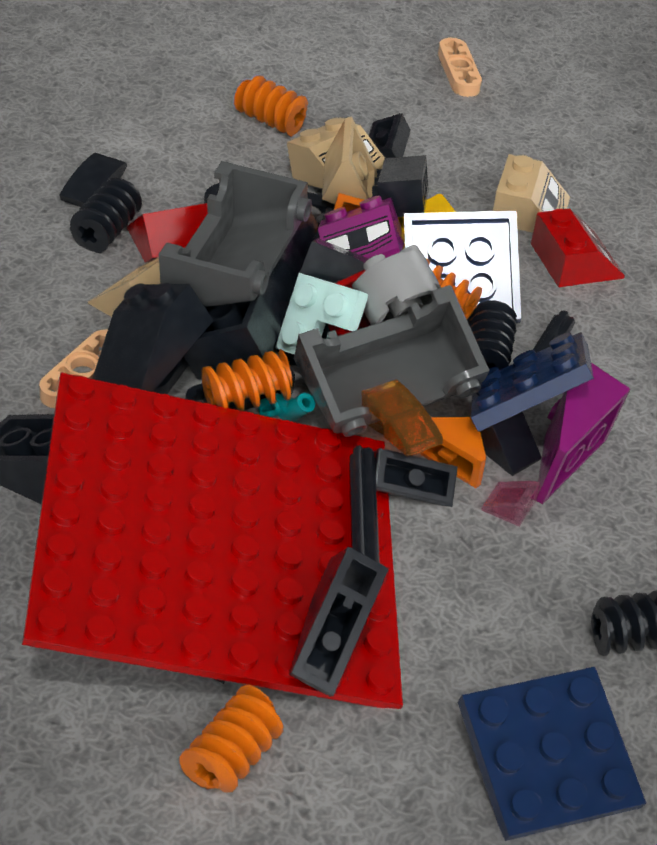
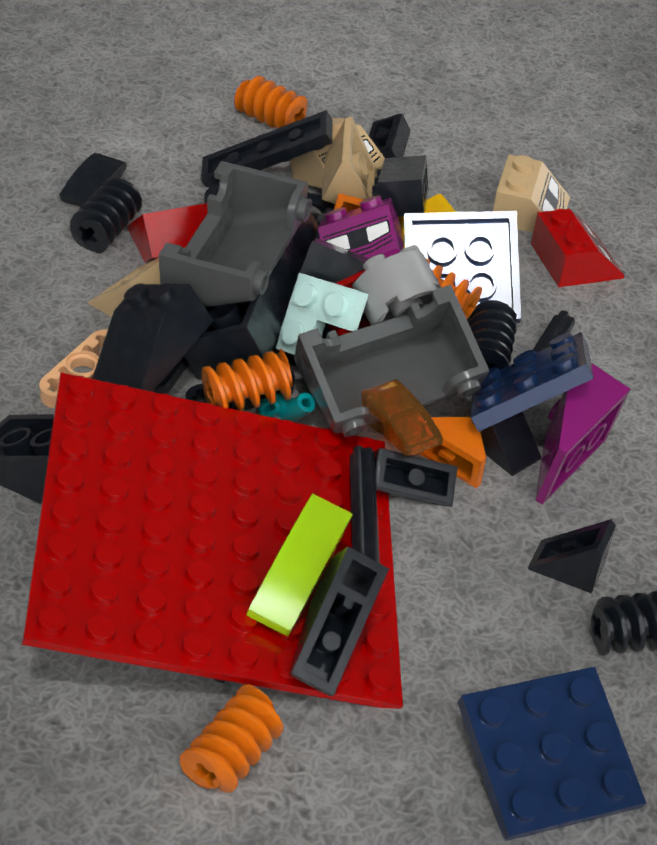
light nougat beam [438,38,482,97] -> none
clear pink slope [481,481,540,527] -> none
none -> black plate [201,110,333,187]
none -> lime slope [246,493,353,637]
none -> black slope [528,519,616,594]

